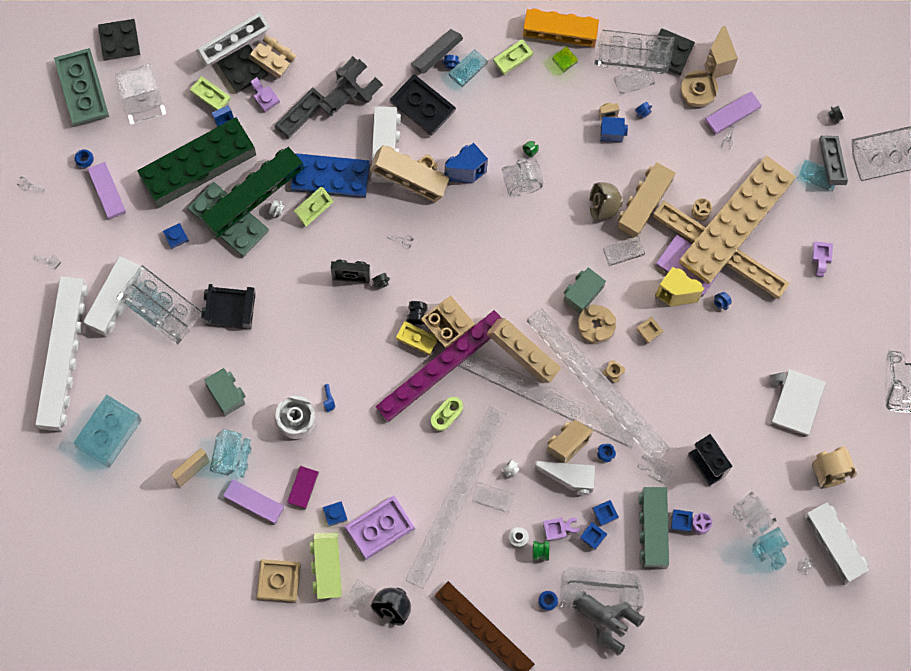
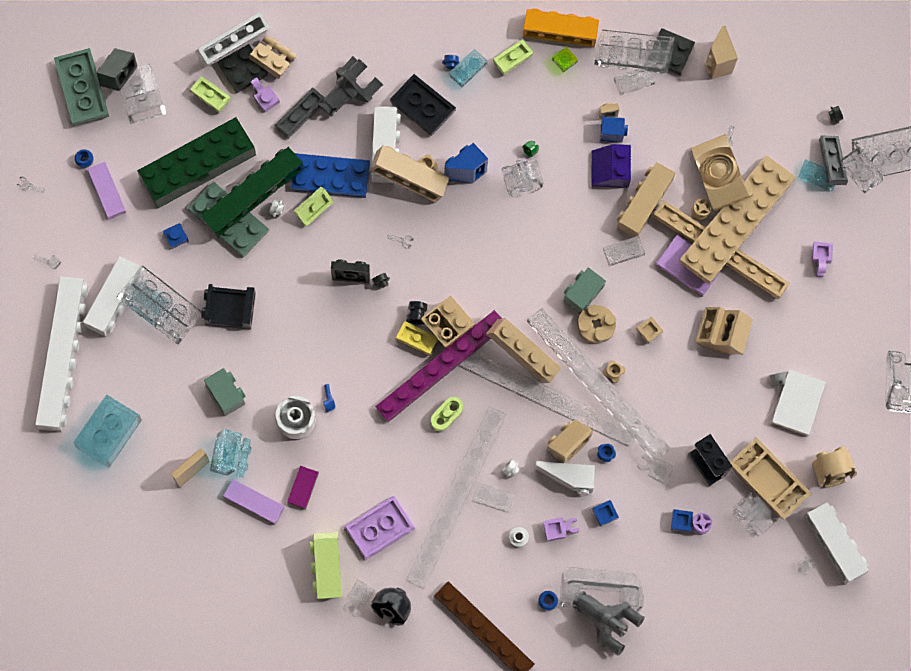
pearl dark grey plate [98,19,141,61] -> none
blue plate [212,105,234,127] -> none
tan tile [257,559,301,603] -> none
blue plate [323,501,348,527] -> none
dark grey tile [411,29,463,74] -> none
green wheel [532,541,549,561] -> none
blue plate [579,522,607,550] -> none
dark tan cylinder [589,182,623,219] -> none
blue plate [635,102,652,118] -> none
sand green brick [638,487,669,569] -> none
light yellow slope [655,267,704,306] -> none
tan plate [680,70,718,107] -> none
lavender tile [705,91,762,135] -> none
blue plate [714,292,732,310] -> none
clear light blue brick [752,527,789,571] -> none
none -> pearl dark grey brick [96,48,138,91]
none -> dark purple slope [591,144,631,188]
none -> tan slope [691,134,749,211]
none -> tan piece [696,307,753,355]
none -> tan slope [730,437,812,520]
none -> clear brick [841,146,883,194]

